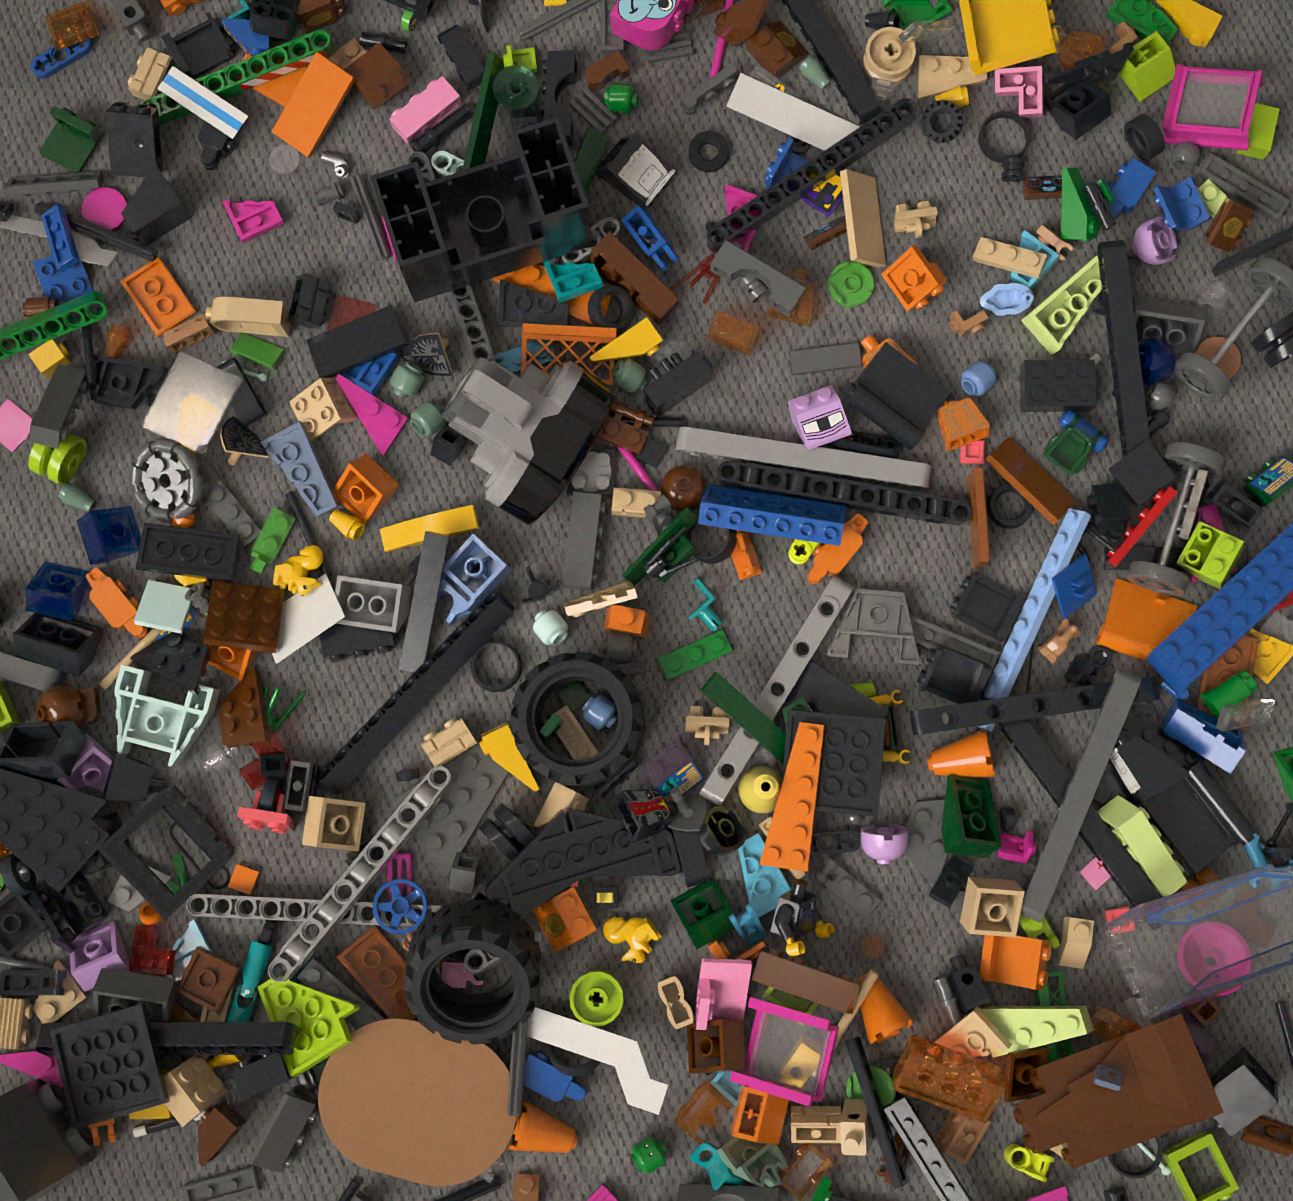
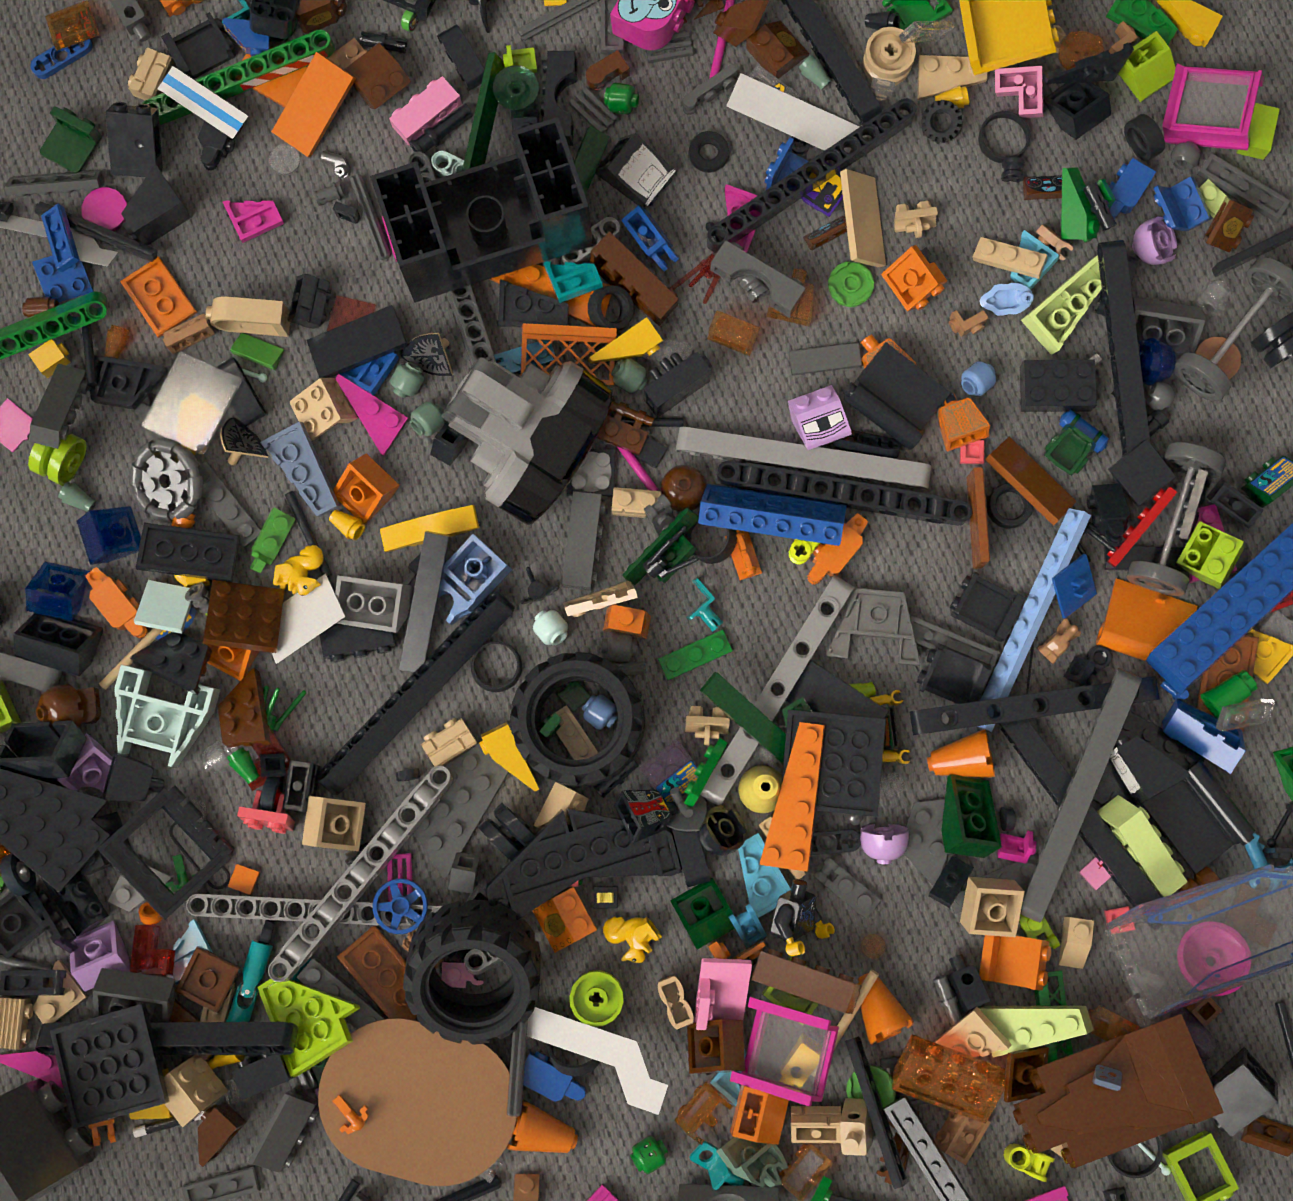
none -> green cone [227,747,260,784]
none -> orange piece [333,1095,369,1134]
none -> green plate [684,738,728,808]

